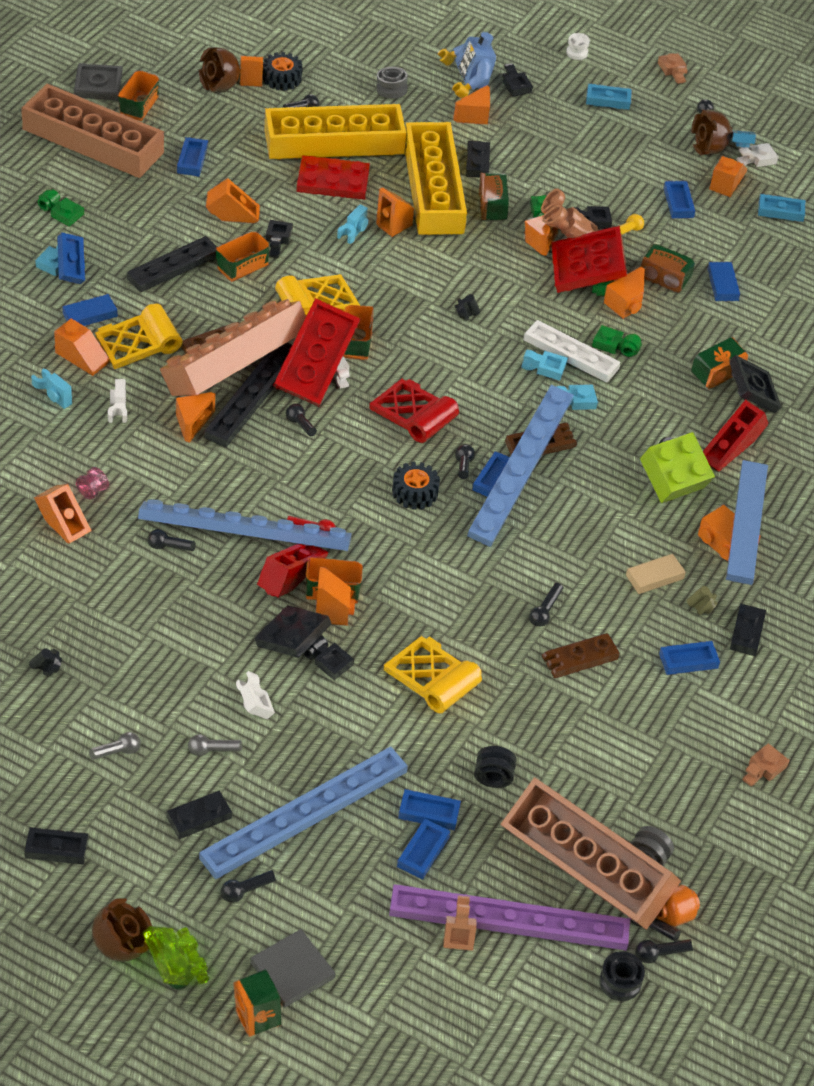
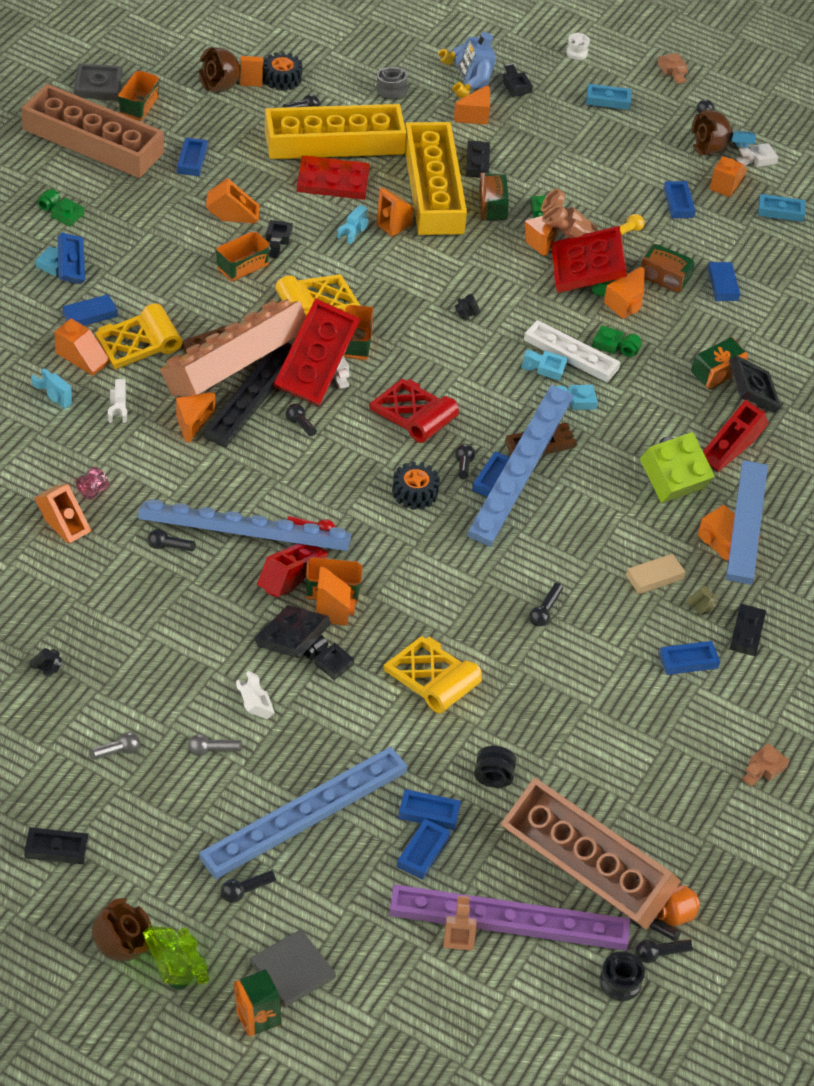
black plate [127,236,217,293] -> none
black plate [167,790,232,839] -> none
reddish brown hinge [542,633,620,678] -> none
black plate [574,206,612,229] -> none
dark grey wheel [630,826,674,866] -> none

